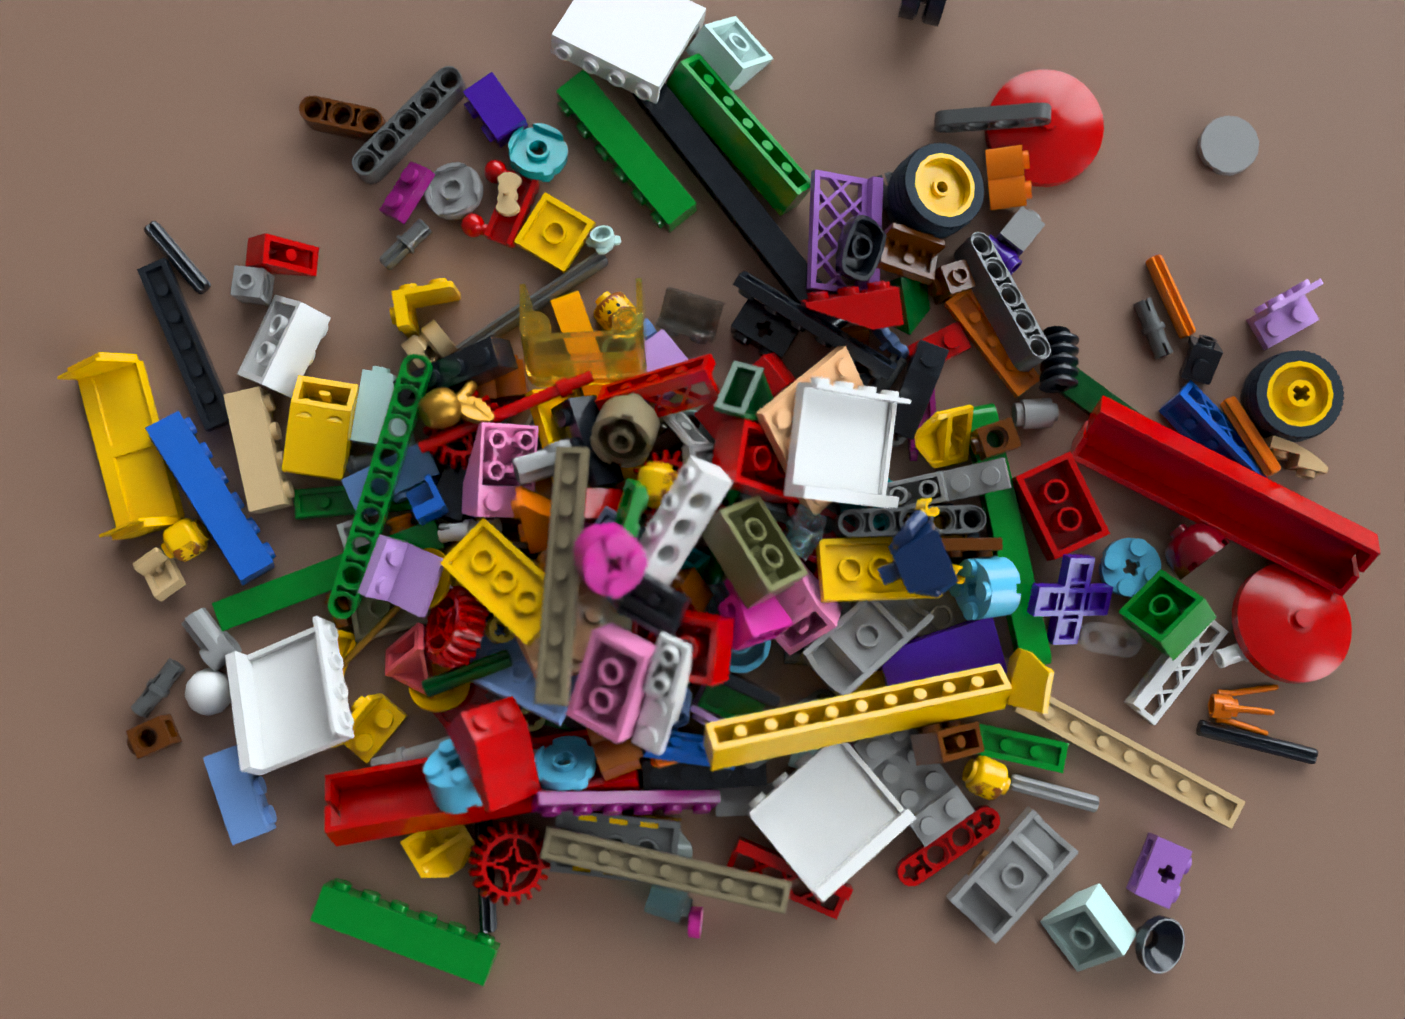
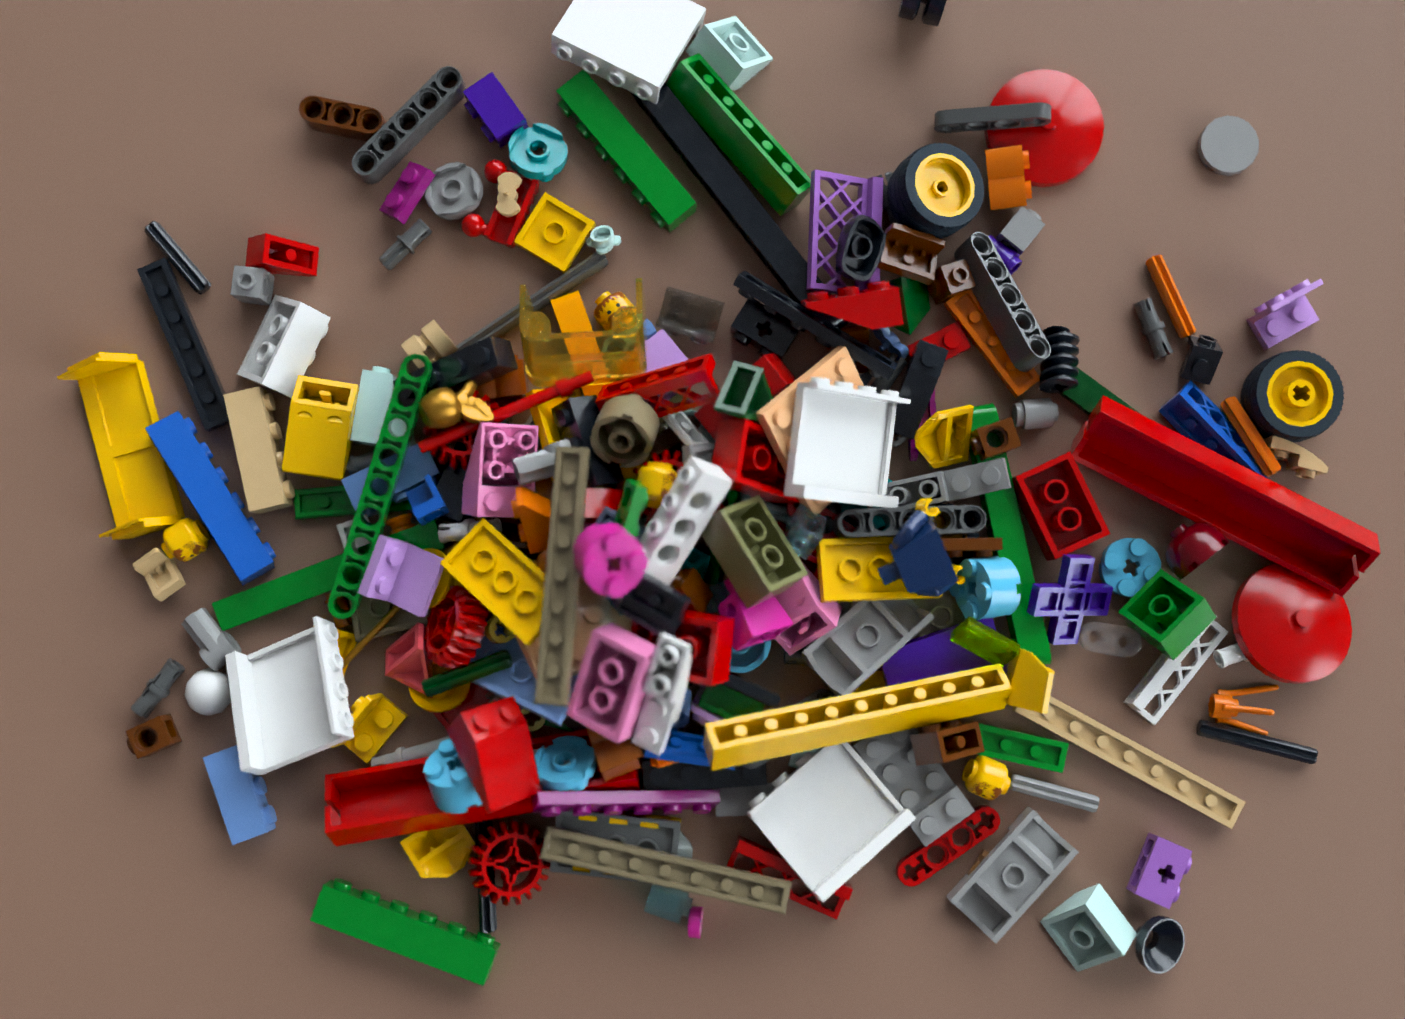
yellow bracket [389,278,461,338] -> none
none -> clear neon green plate [950,616,1020,667]

